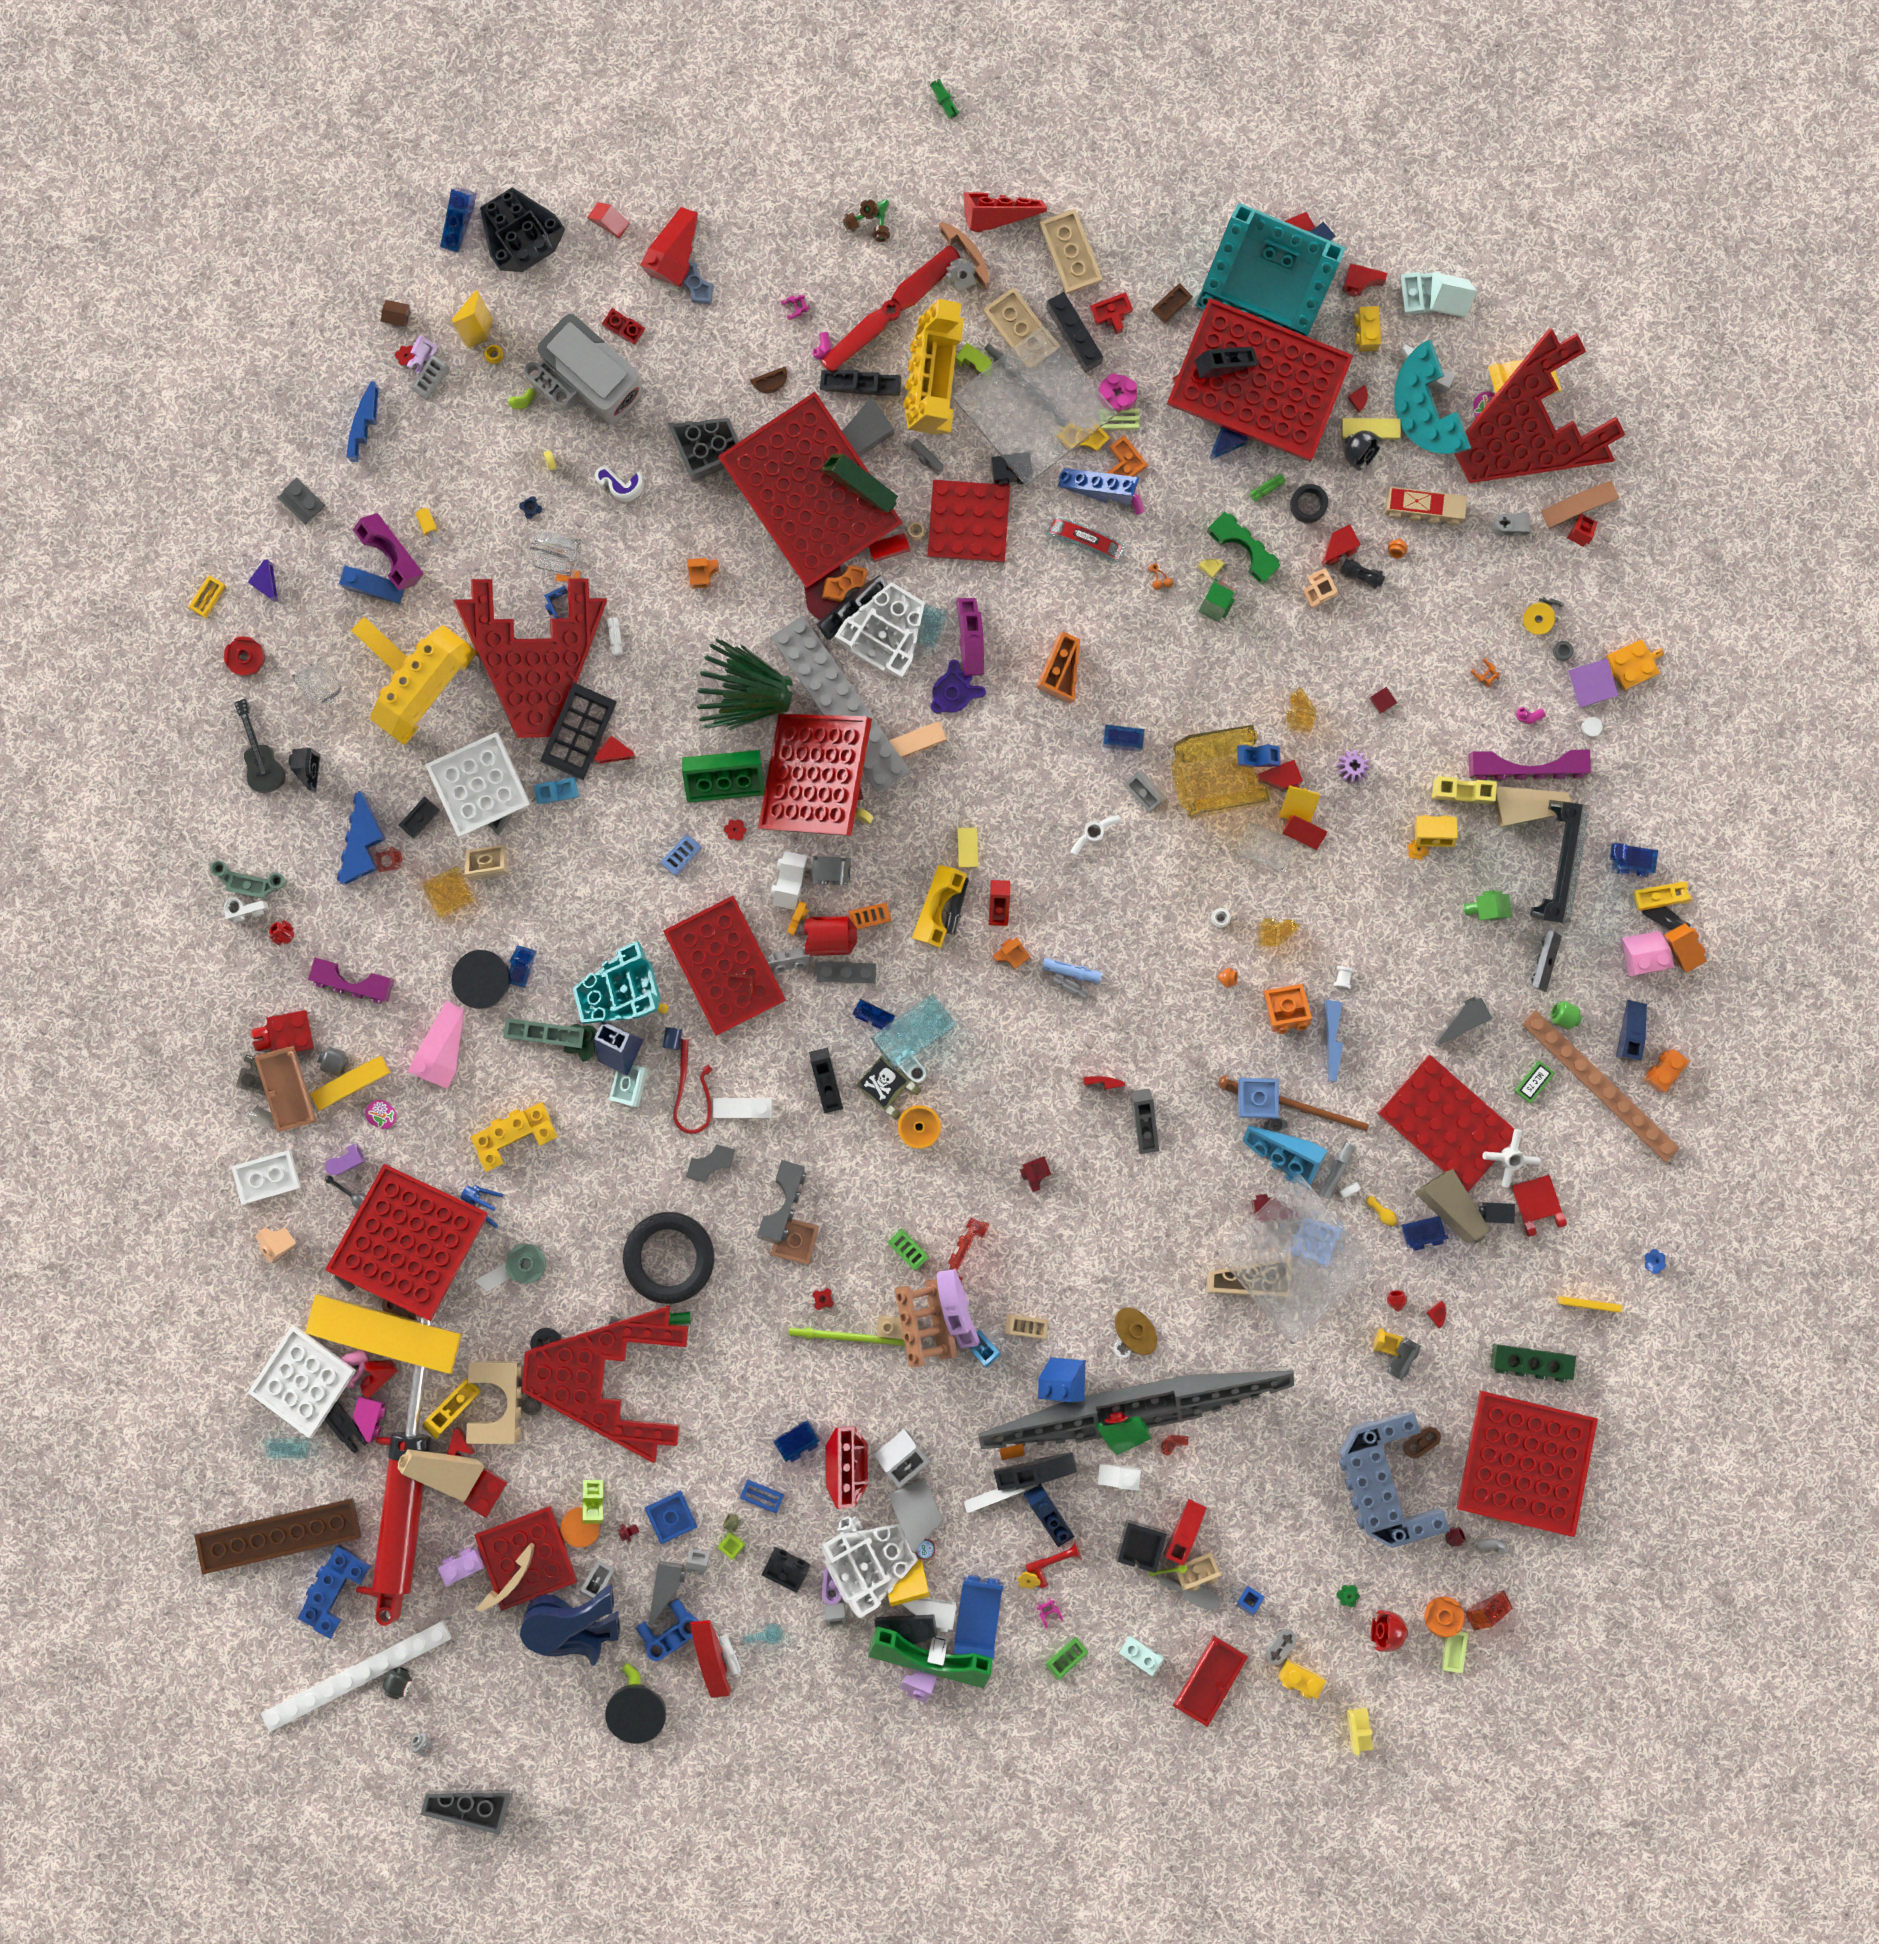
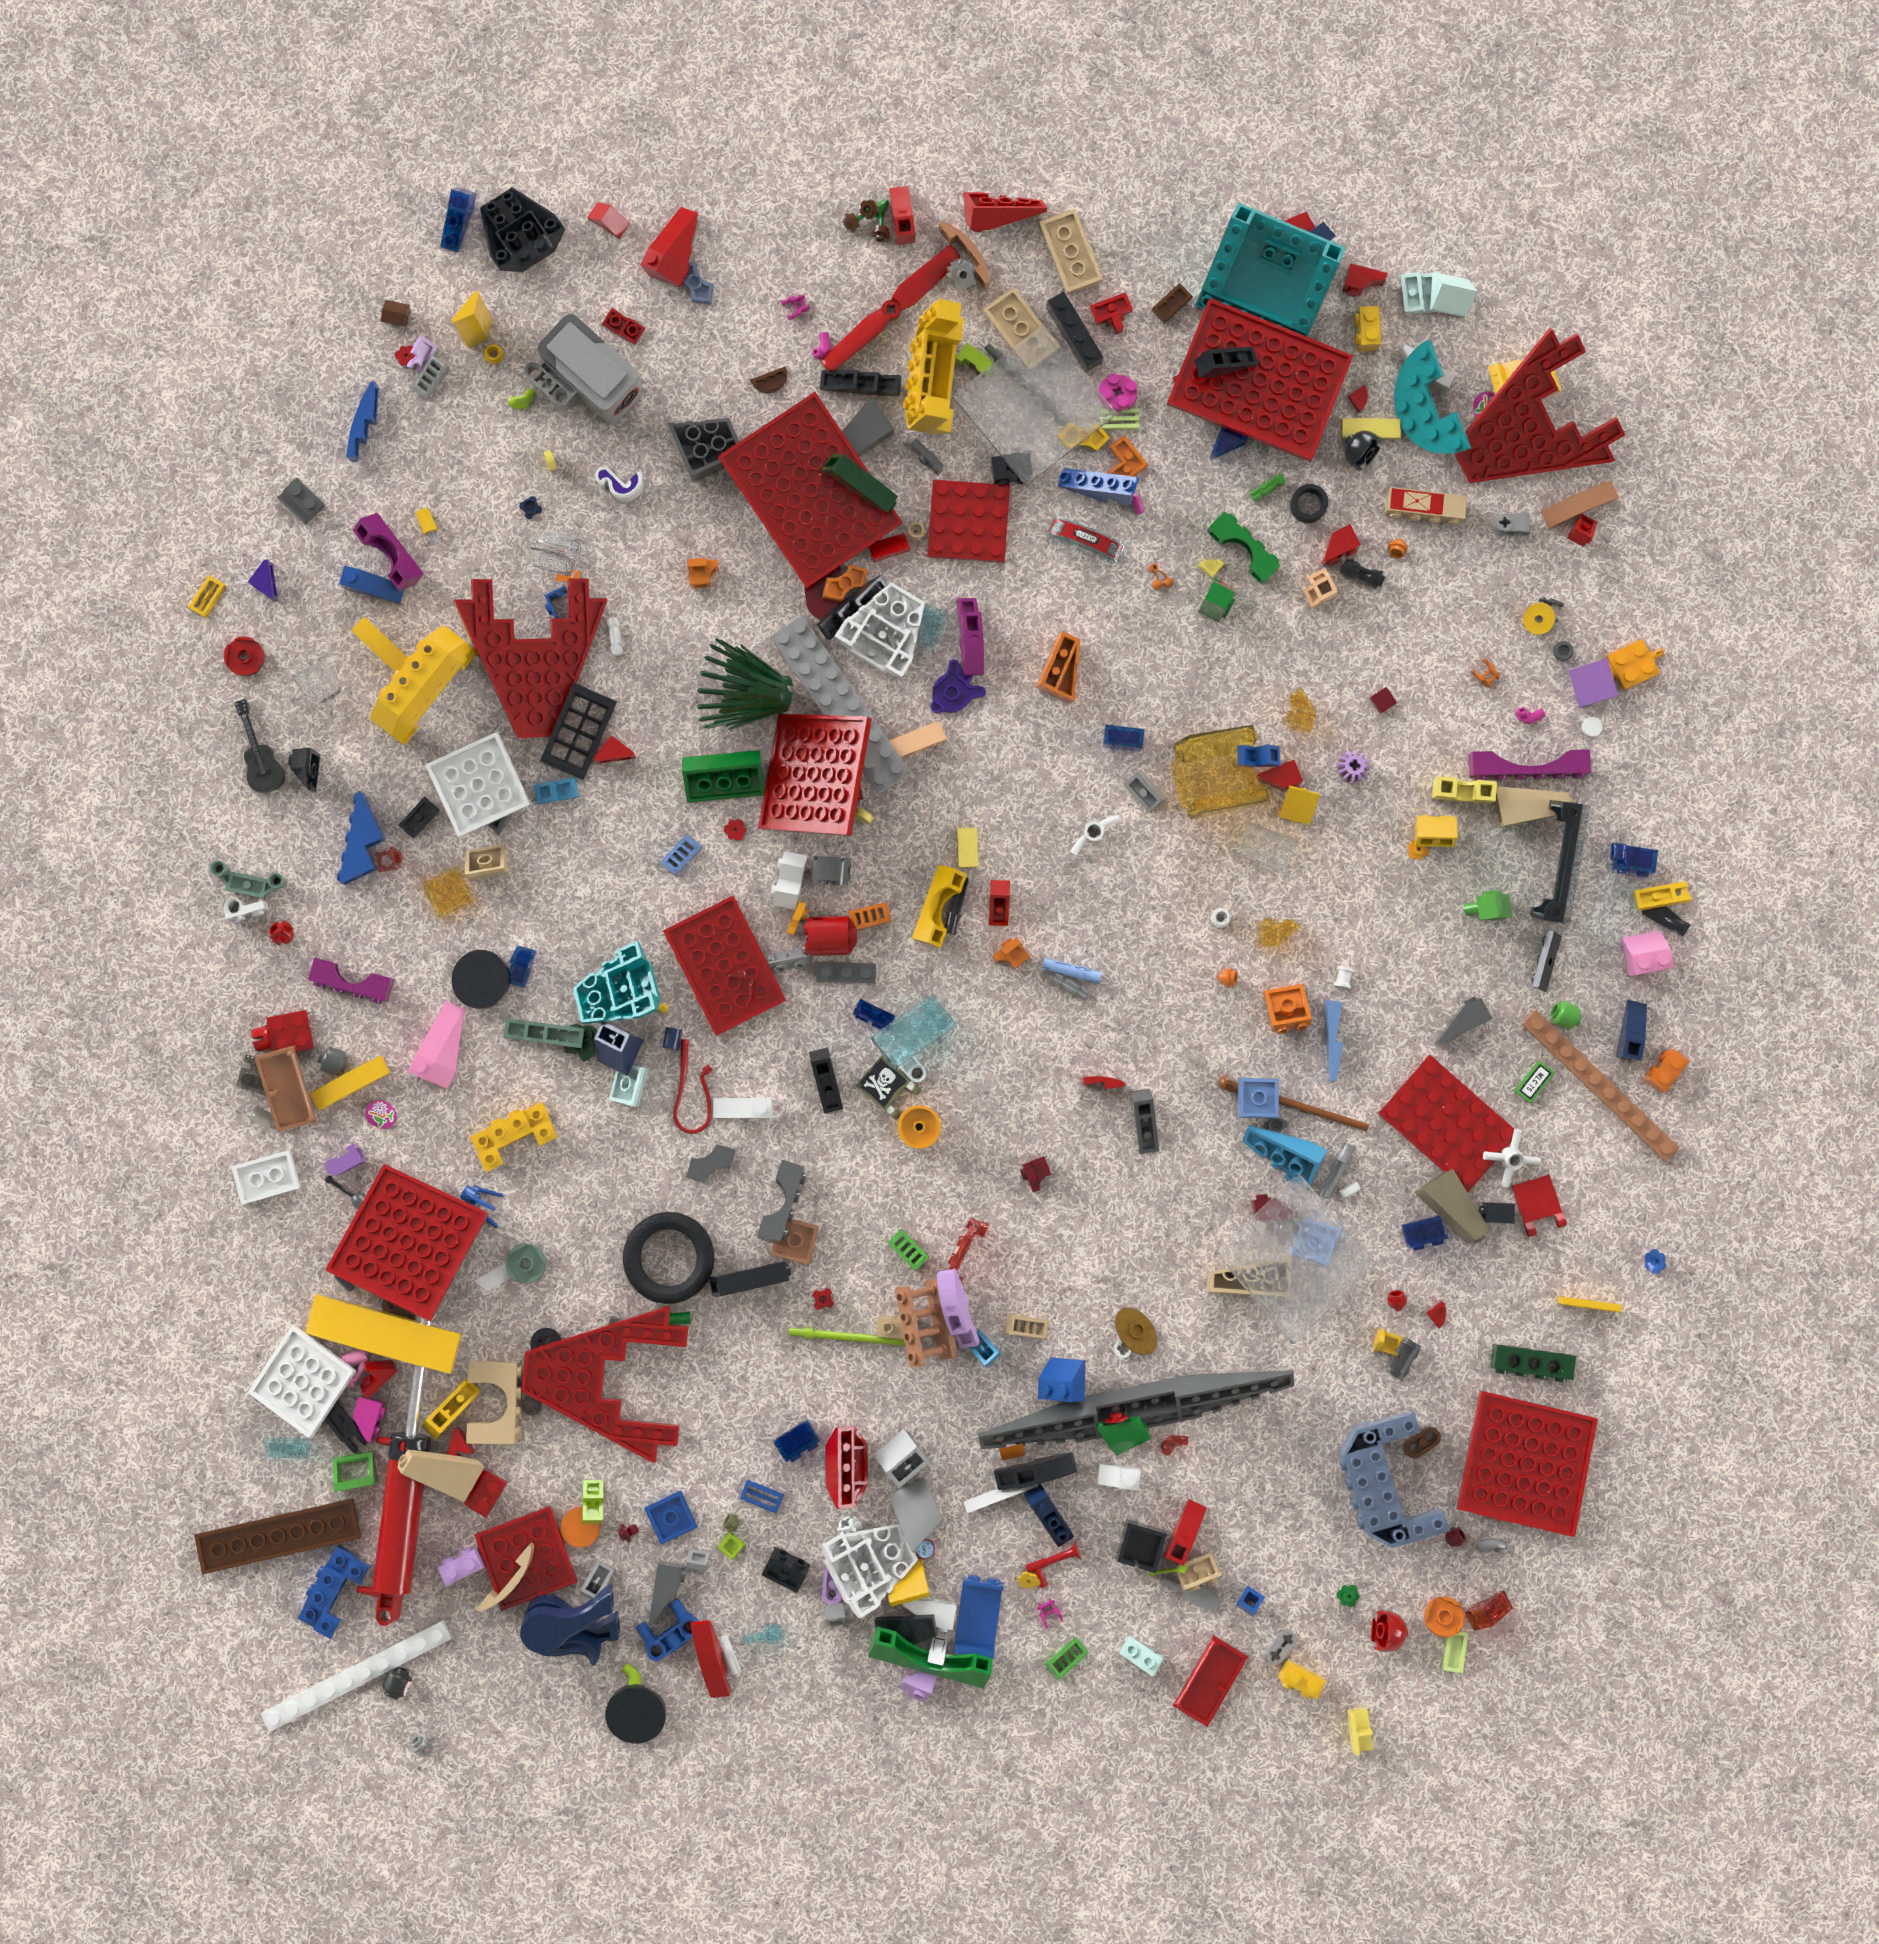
light nougat brick [255,1227,296,1264] -> none
dark grey wedge [420,1790,513,1835] -> none
green pin [930,79,959,119] -> none
red slope [1282,815,1328,850] -> none
yellow piece [1366,1196,1397,1226] -> none
orange brick [1664,923,1707,973] -> none
none -> bright green tile [333,1450,379,1492]
none -> black slope [709,1261,791,1297]
none -> red slope [889,186,916,245]

